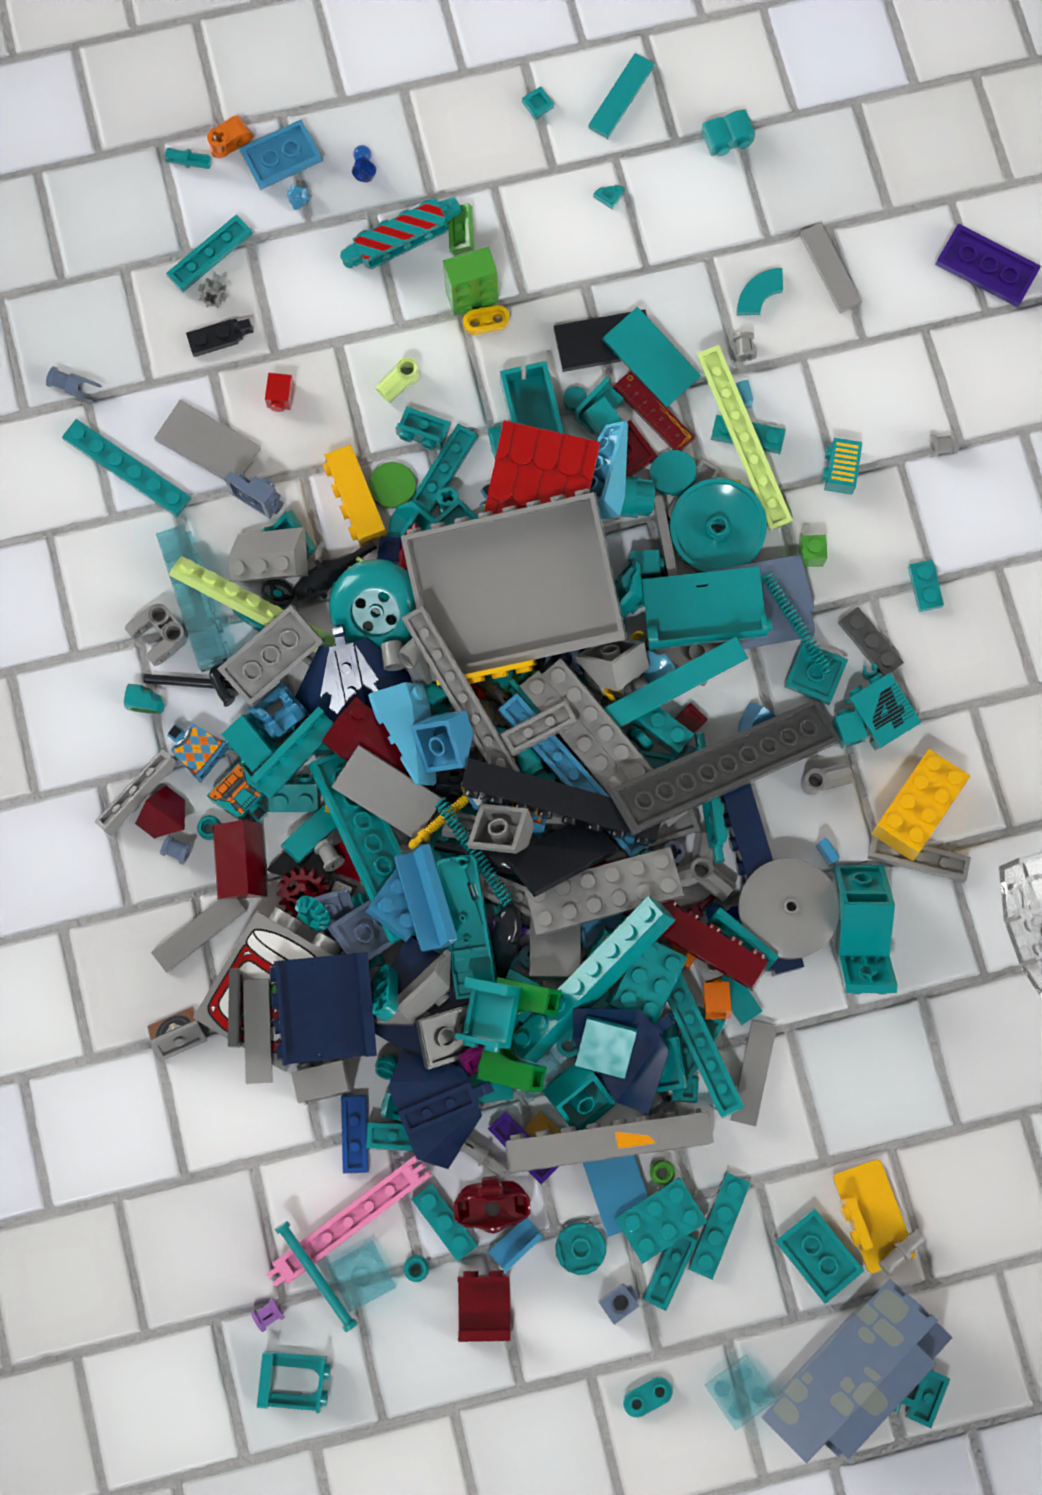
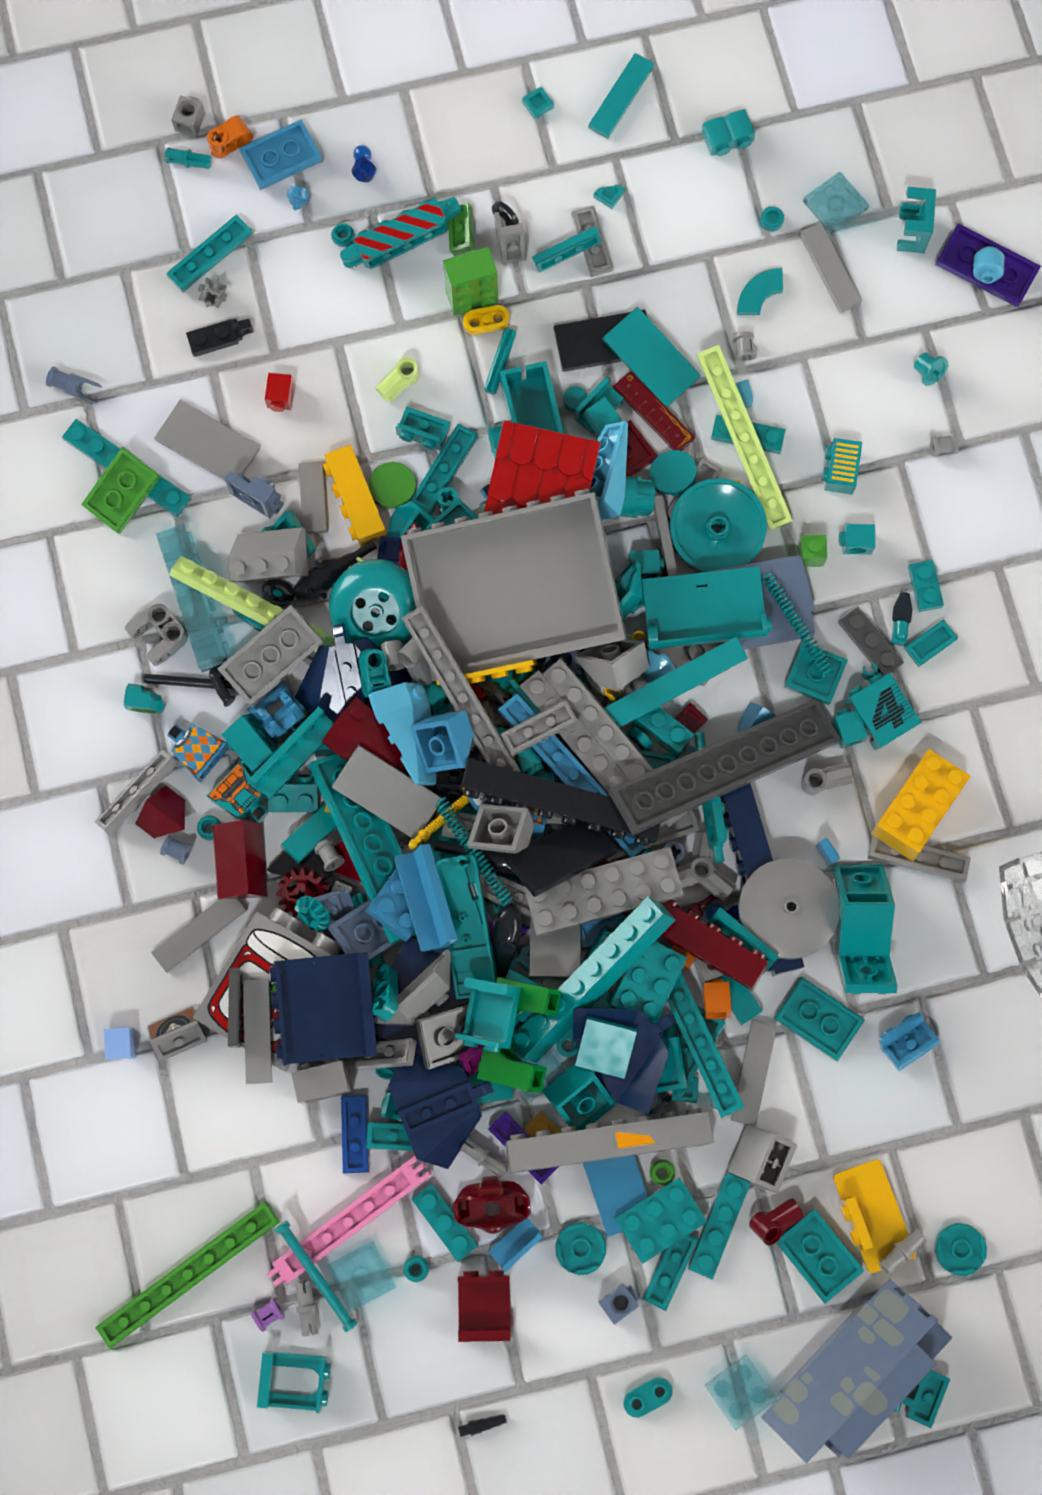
none -> bright green tile [81,447,162,534]
none -> bright green tile [95,1201,280,1349]
none -> light blue panel [104,1027,135,1060]
none -> light grey brick [171,95,205,137]
none -> light grey pin [295,1280,319,1336]
none -> light grey tile [298,462,328,534]
none -> teal plate [331,223,355,247]
none -> light grey tile [346,1038,417,1070]
none -> teal piece [358,649,391,697]
none -> black animal [458,1414,507,1437]
none -> teal axle [484,328,516,395]
none -> light grey piece [492,201,526,264]
none -> teal tile [532,226,602,272]
none -> light grey tile [571,206,613,277]
none -> light grey slope [727,1124,797,1193]
none -> dark red piece [749,1198,804,1246]
none -> teal tile [760,206,784,232]
none -> teal tile [774,977,865,1062]
none -> clear light blue plate [803,172,869,235]
none -> teal brick [839,524,876,555]
none -> dark azure bracket [879,1012,940,1071]
none -> piece [891,592,913,646]
none -> teal panel [897,187,936,253]
none -> teal tile [904,619,958,668]
none -> teal piece [914,352,949,386]
none -> teal tile [934,1223,987,1276]
none -> medium azure head [973,246,1005,284]

